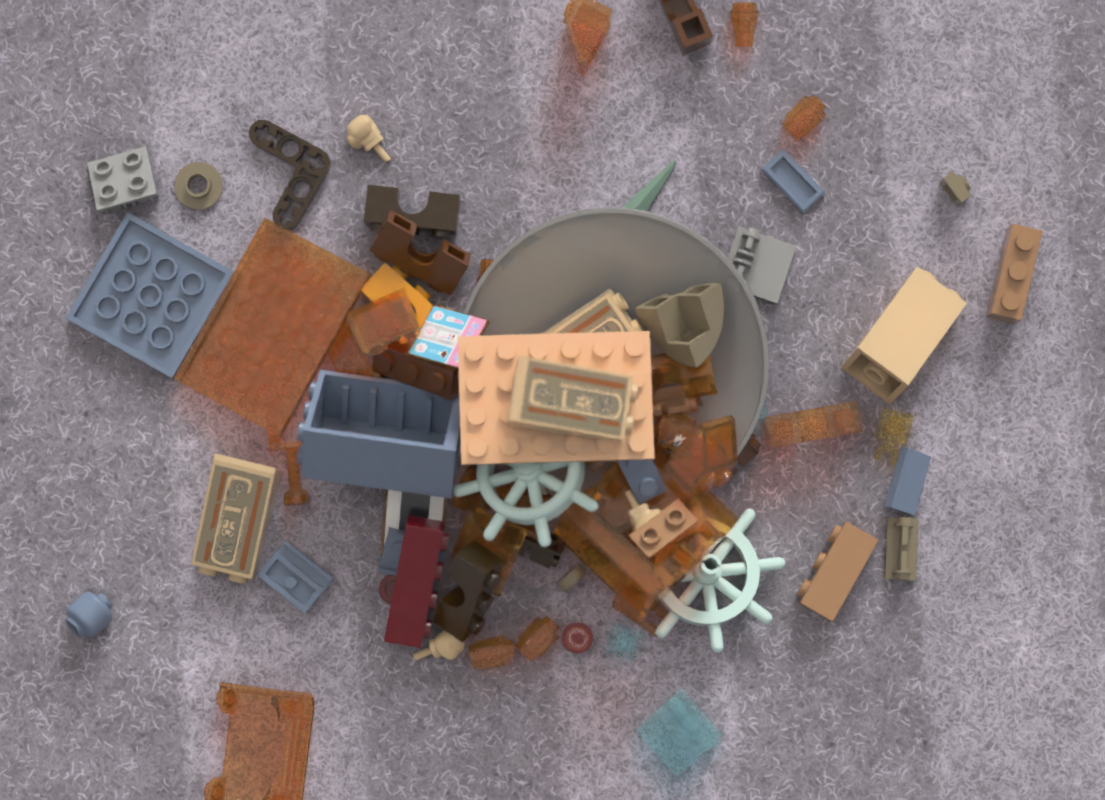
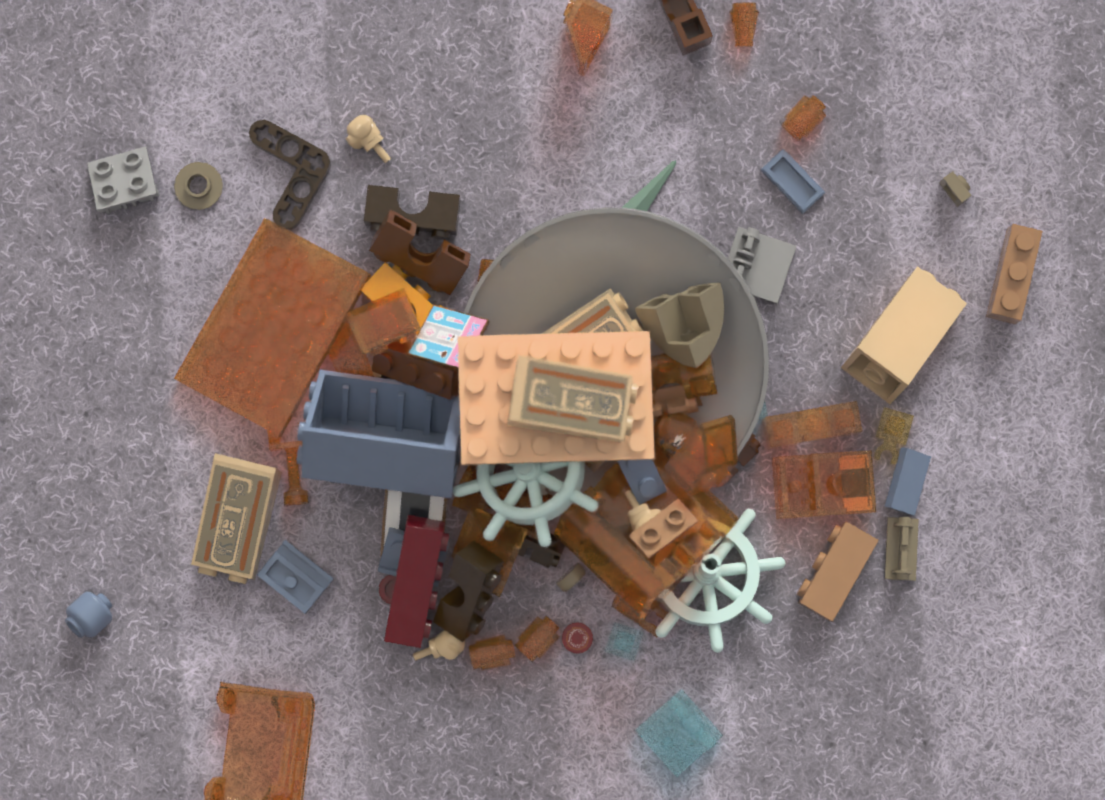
sand blue plate [66,212,235,379] -> none
none -> clear orange slope [772,450,877,520]

